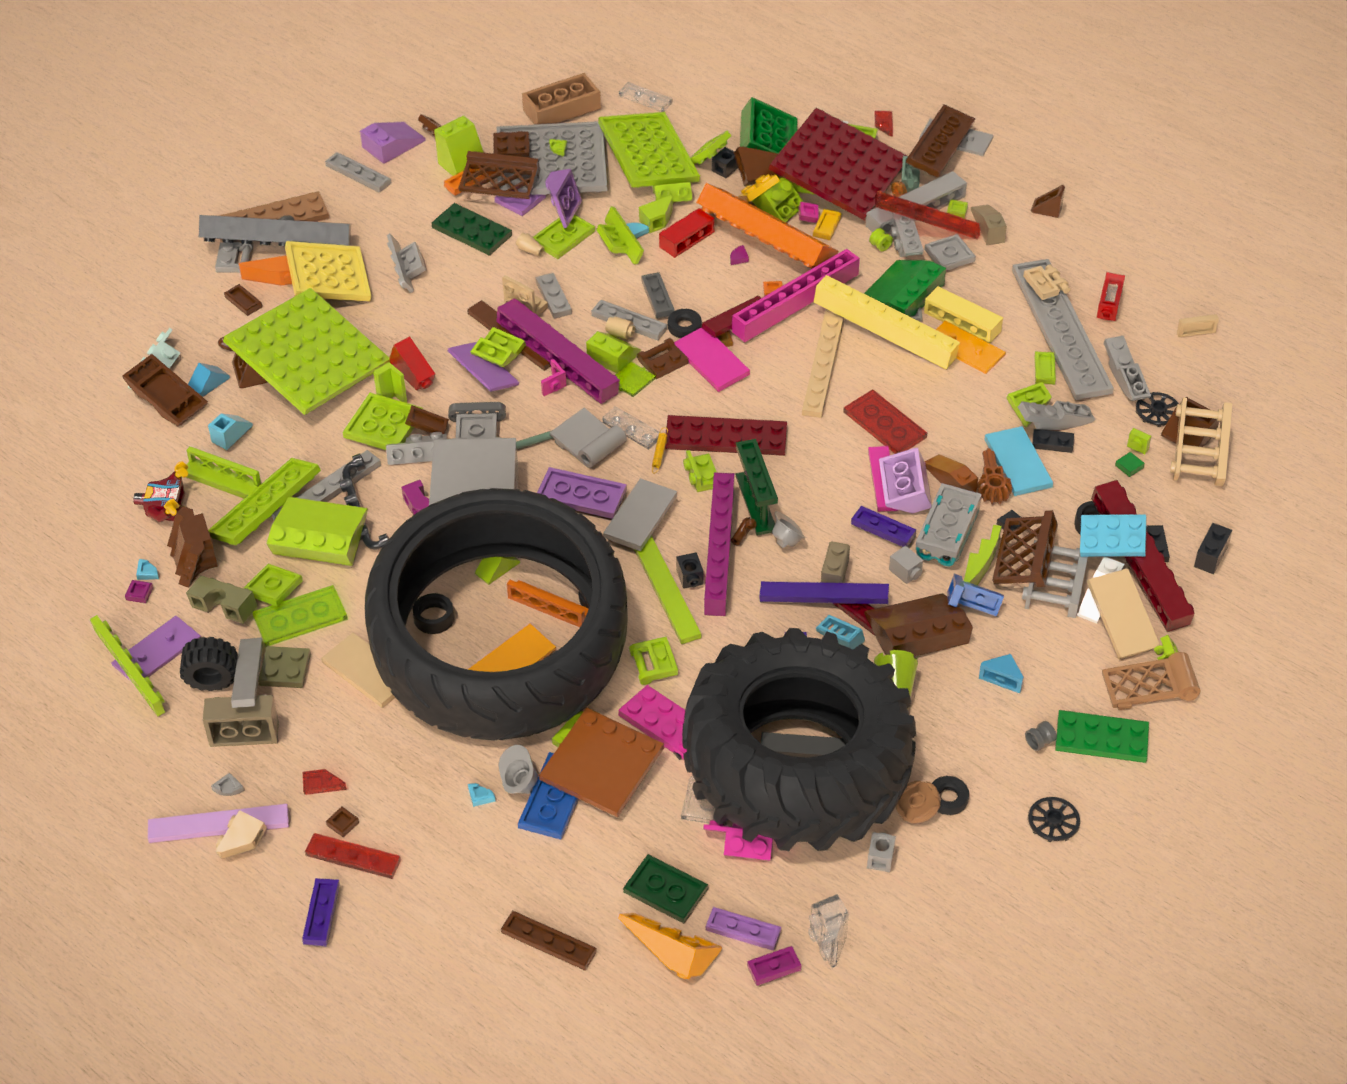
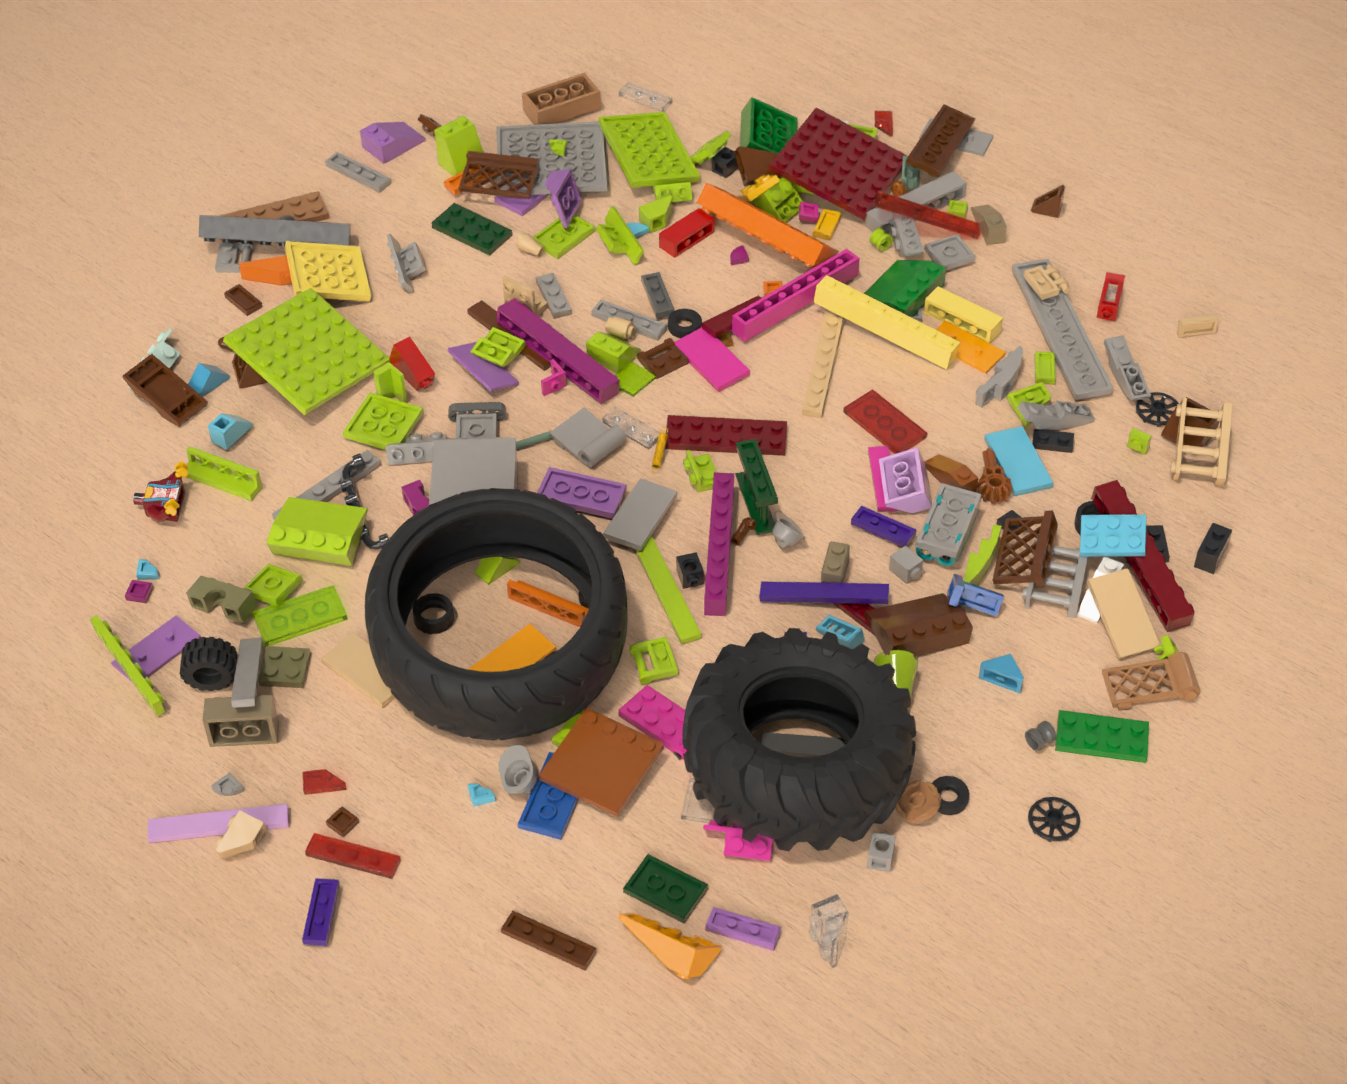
reddish brown slope [167,506,218,588] -> none
lime plate [208,458,321,545] -> none
reddish brown tile [405,405,449,434] -> none
reddish brown plate [493,131,530,158] -> none
magenta plate [747,946,802,986] -> none
green tile [1115,452,1145,477] -> none
none -> light grey slope [976,346,1023,408]

